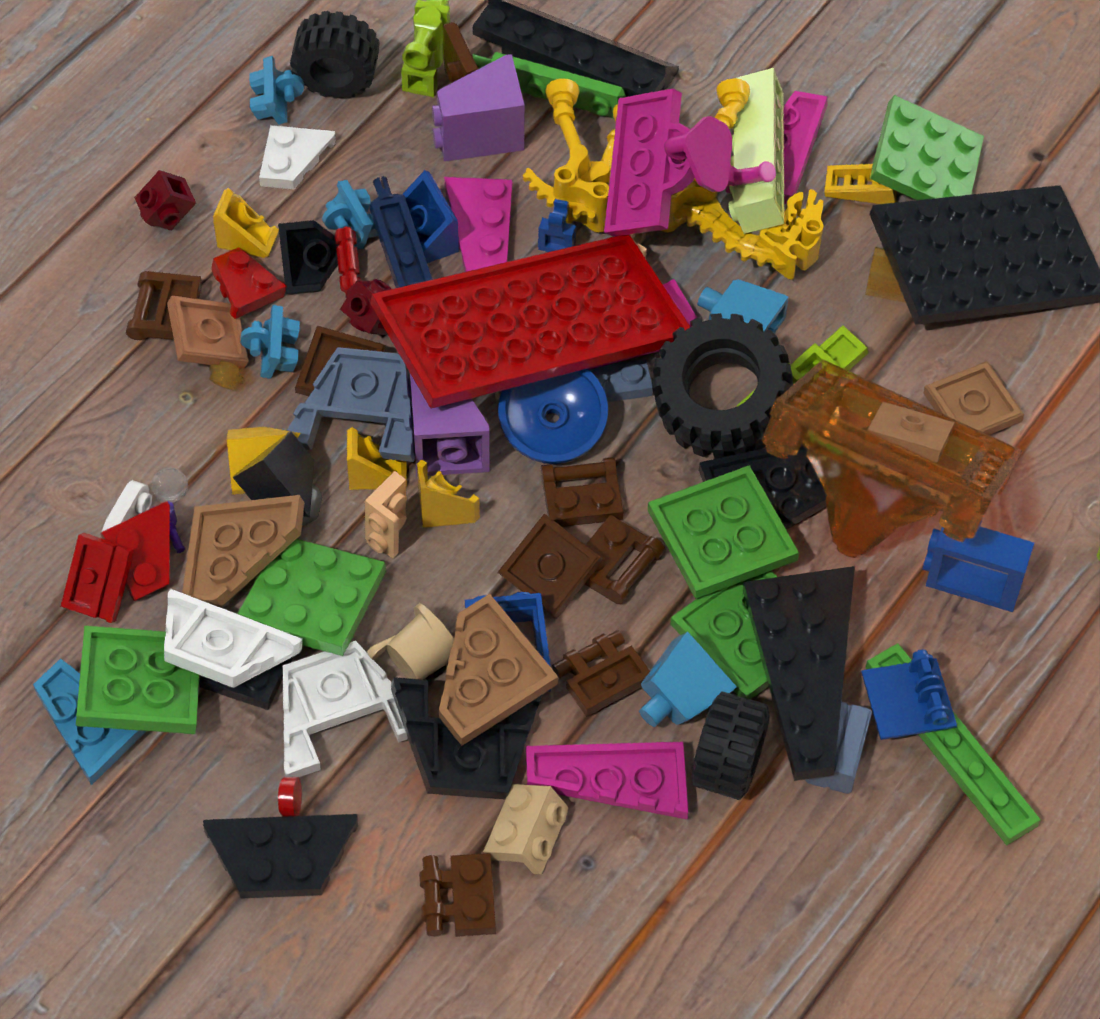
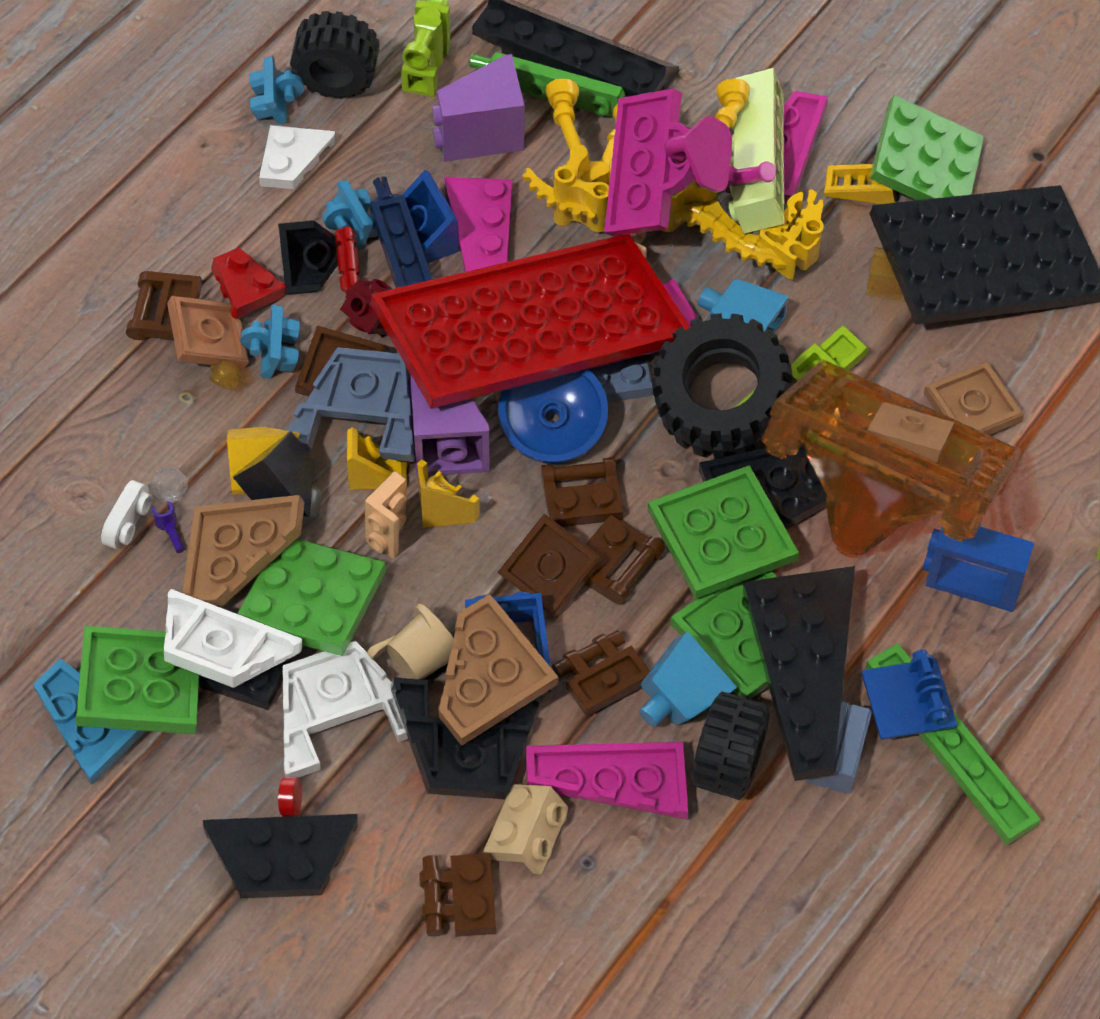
red plate [60,533,135,623] -> none
red wing [100,501,170,601] -> none
dark red brick [134,170,196,231] -> none
yellow slope [213,188,279,258] -> none
reddish brown plate [443,22,478,83] -> none
blue plate [538,199,576,252] -> none

